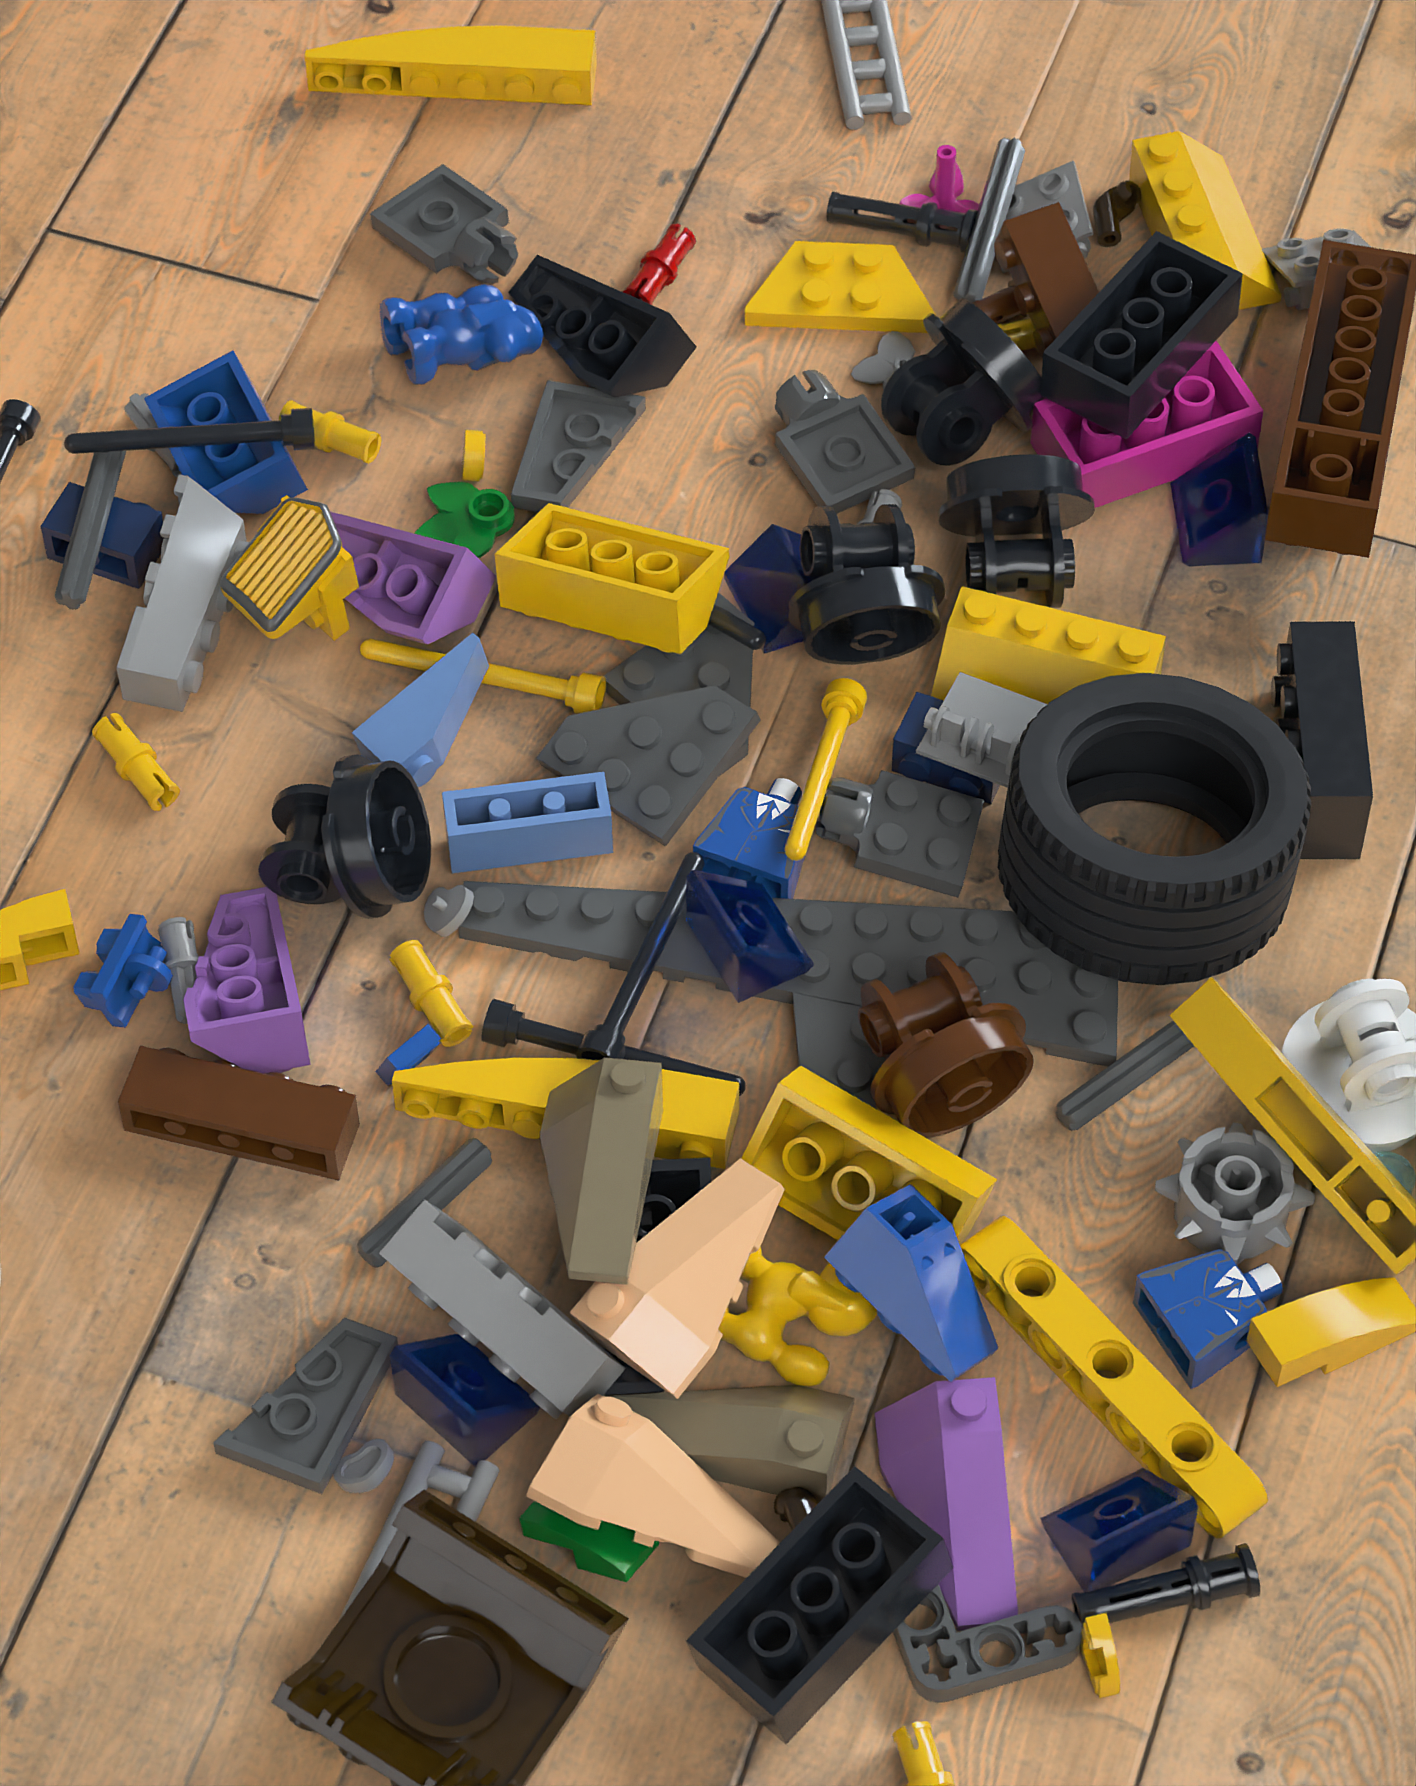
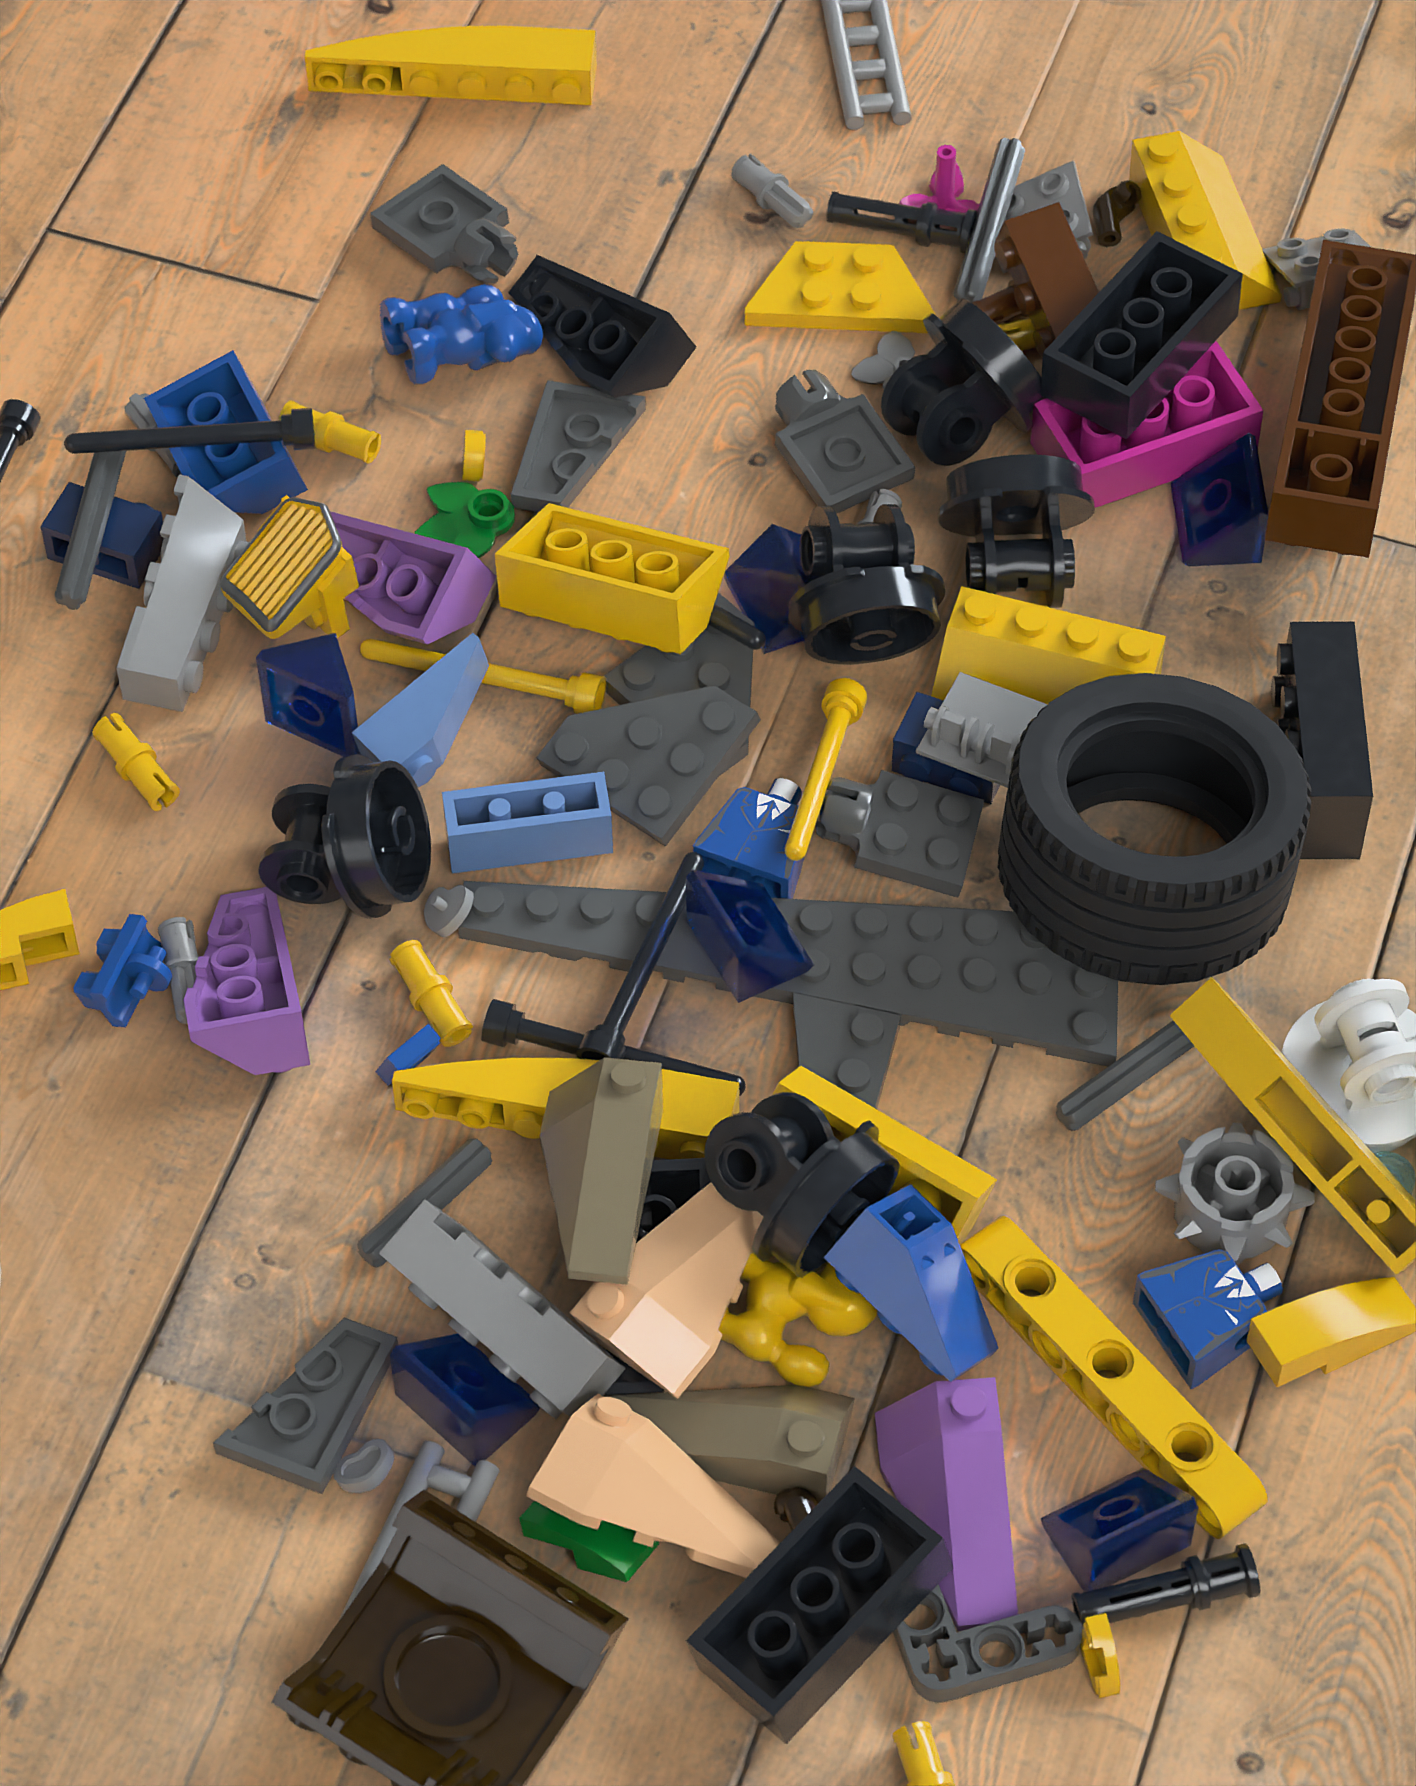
reddish brown brick [118,1045,360,1181] -> none
red pin [623,224,696,305] -> none
reddish brown piece [858,952,1034,1137] -> none
none -> clear blue slope [256,633,361,757]
none -> black piece [705,1092,899,1278]
none -> light grey axle [731,154,813,228]

